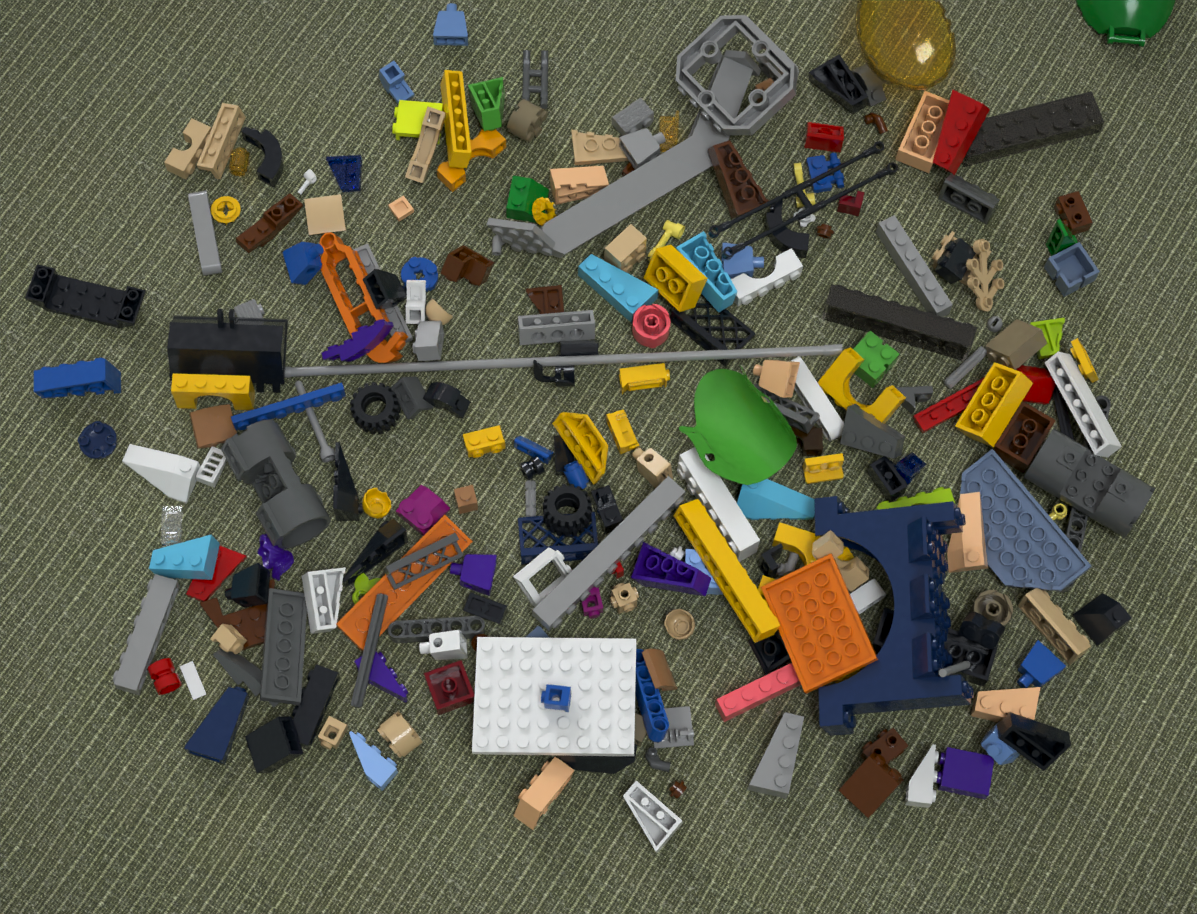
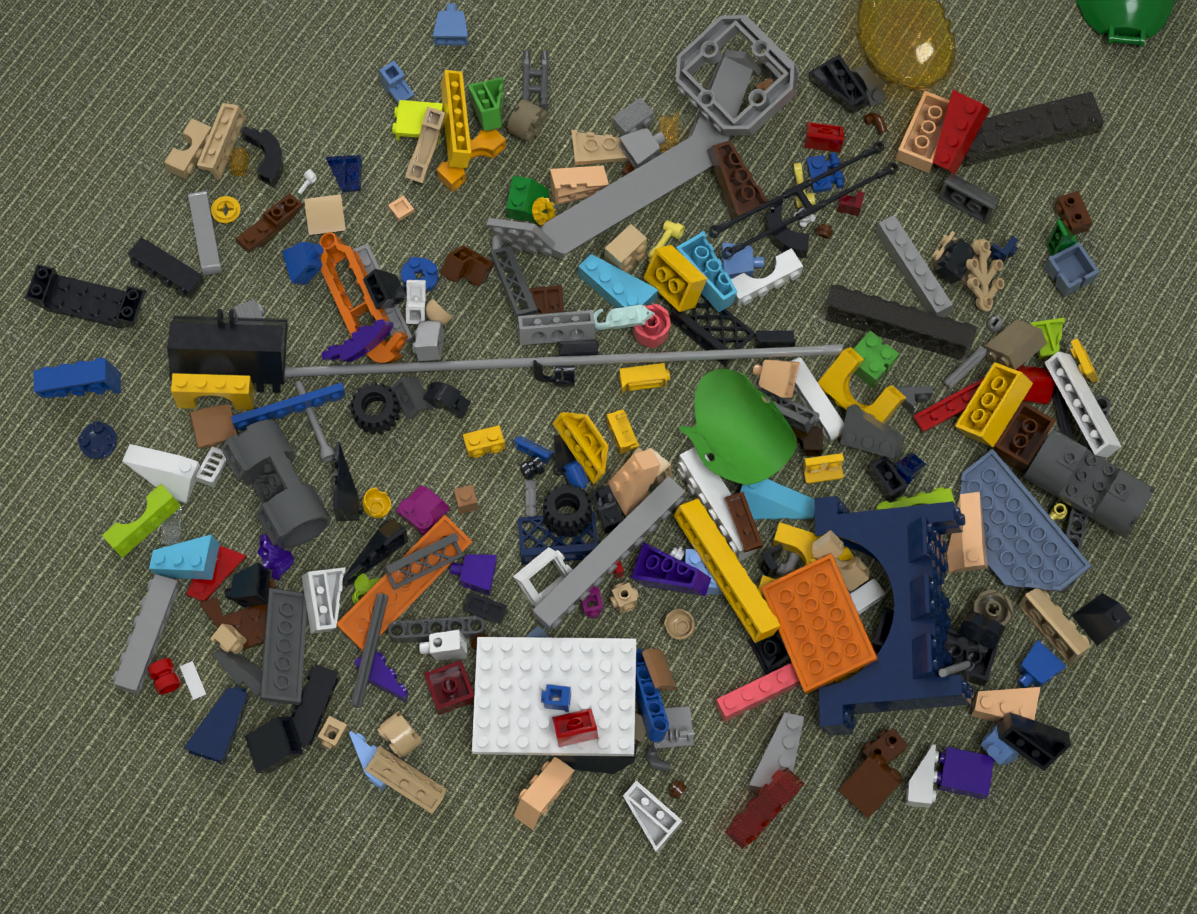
none -> lime arch [102,484,181,558]
none -> black brick [128,237,204,299]
none -> tan fence [365,745,446,814]
none -> dark grey fence [489,246,537,317]
none -> red slope [552,708,598,747]
none -> light aqua plate [594,304,655,330]
none -> light nougat wedge [607,449,660,516]
none -> reddish brown plate [724,492,763,553]
none -> clear red wedge [725,767,805,849]
none -> black panel [756,330,796,348]
none -> dark blue bracket [990,236,1019,263]

